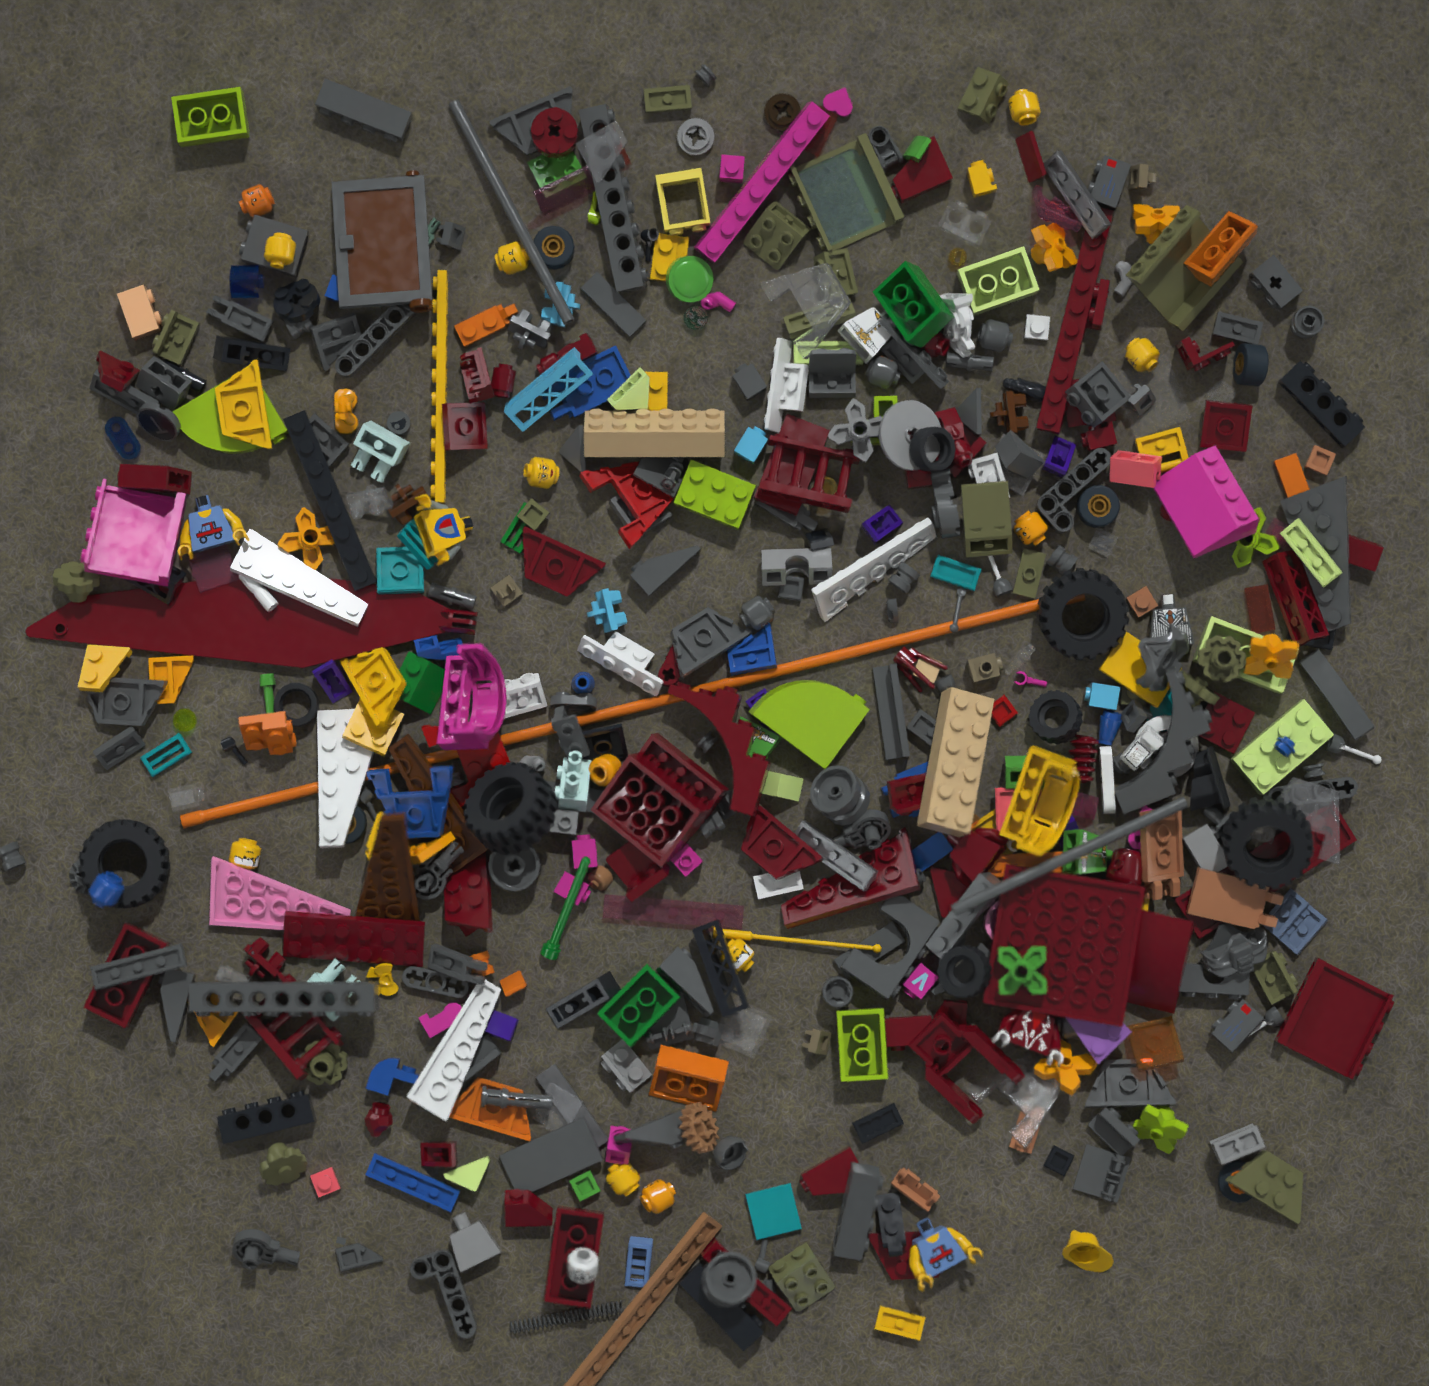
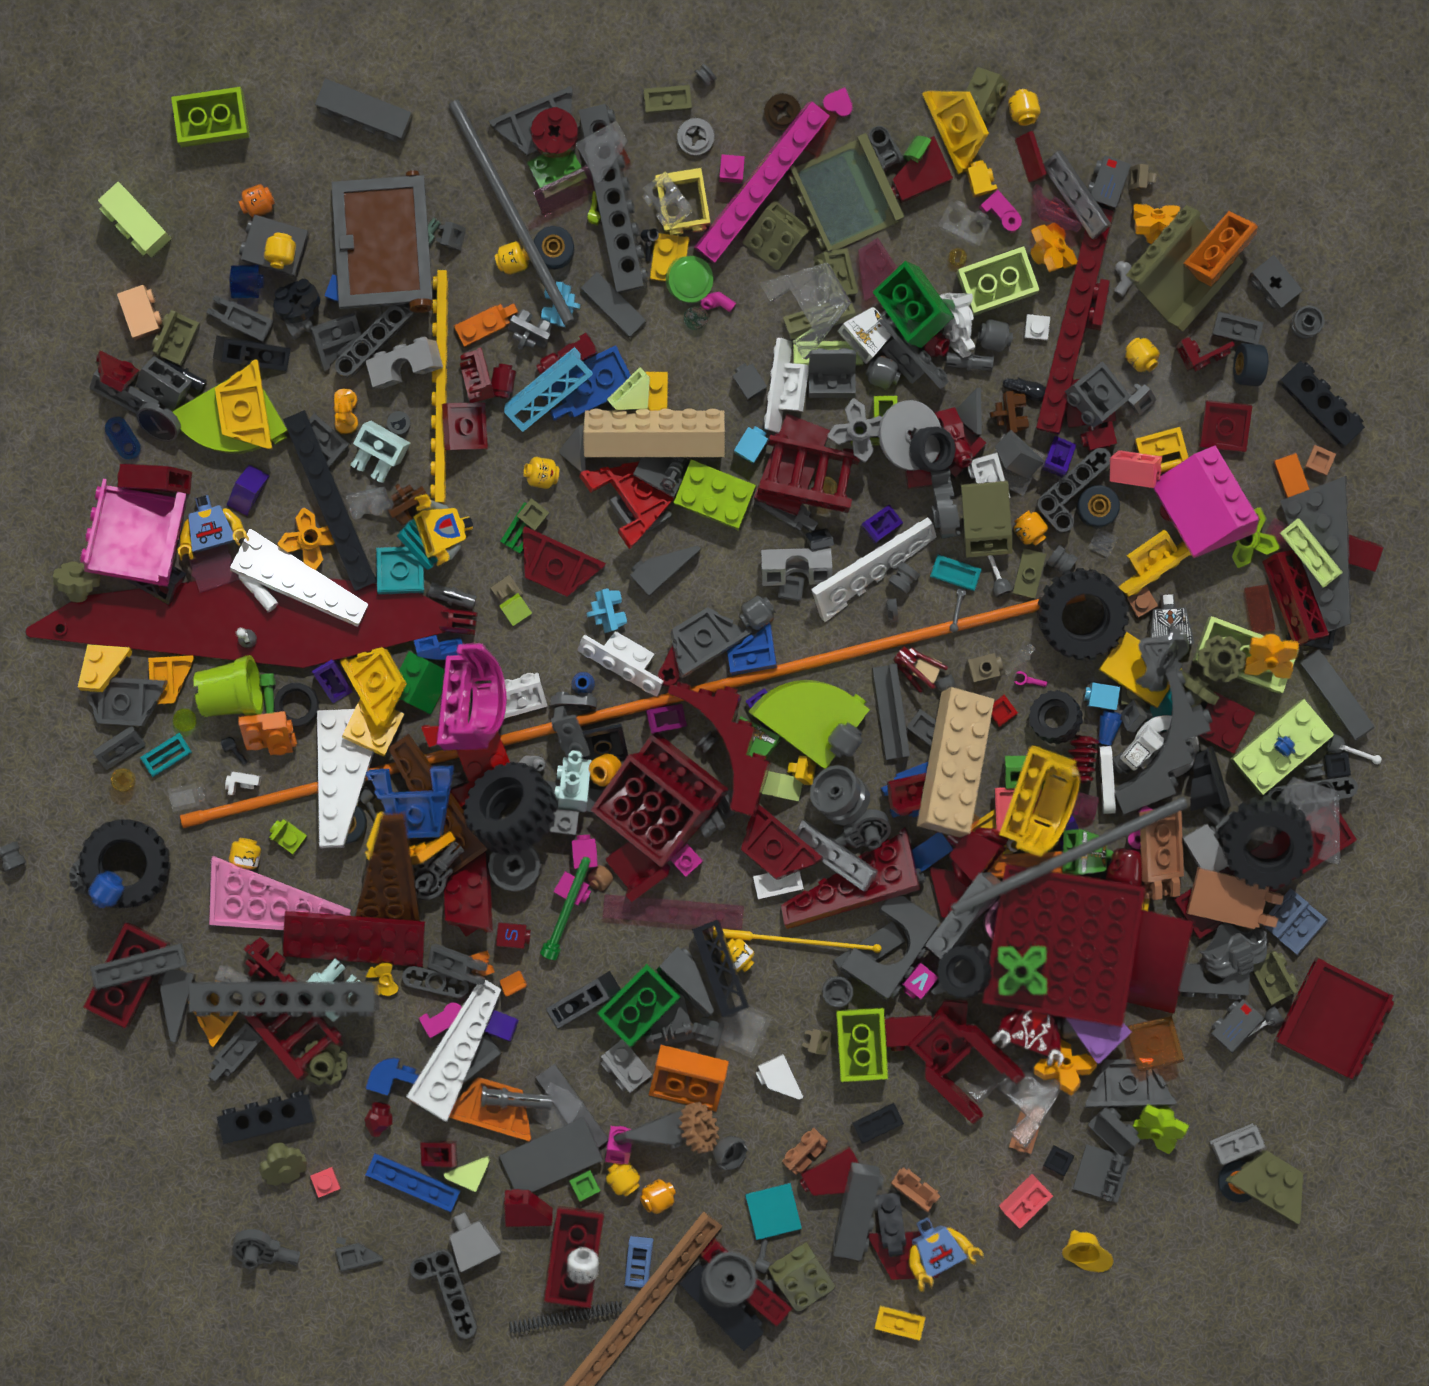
none -> yellowish green brick [98,182,171,258]
none -> clear yellow wheel [110,768,136,792]
none -> lime piece [194,655,263,717]
none -> white bracket [225,772,262,796]
none -> dark purple slope [227,464,269,516]
none -> dark grey hinge [237,628,257,648]
none -> lime bracket [269,819,307,854]
none -> light grey arch [366,337,443,389]
none -> dark red brick [496,922,531,948]
none -> lime tile [499,593,532,626]
none -> clear brick [642,171,693,229]
none -> magenta slope [647,704,687,734]
none -> white slope [756,1054,803,1099]
none -> nougat hinge [782,1128,828,1175]
none -> yellow tile [787,756,816,785]
none -> dark grey head [828,722,863,758]
none -> clear pink wing [858,238,898,302]
none -> yellow wing [922,91,989,174]
none -> dark pink leg [979,190,1022,233]
none -> coral hinge [999,1174,1053,1229]
none -> yellow bracket [1119,529,1191,597]
none -> black tile [1324,752,1351,778]

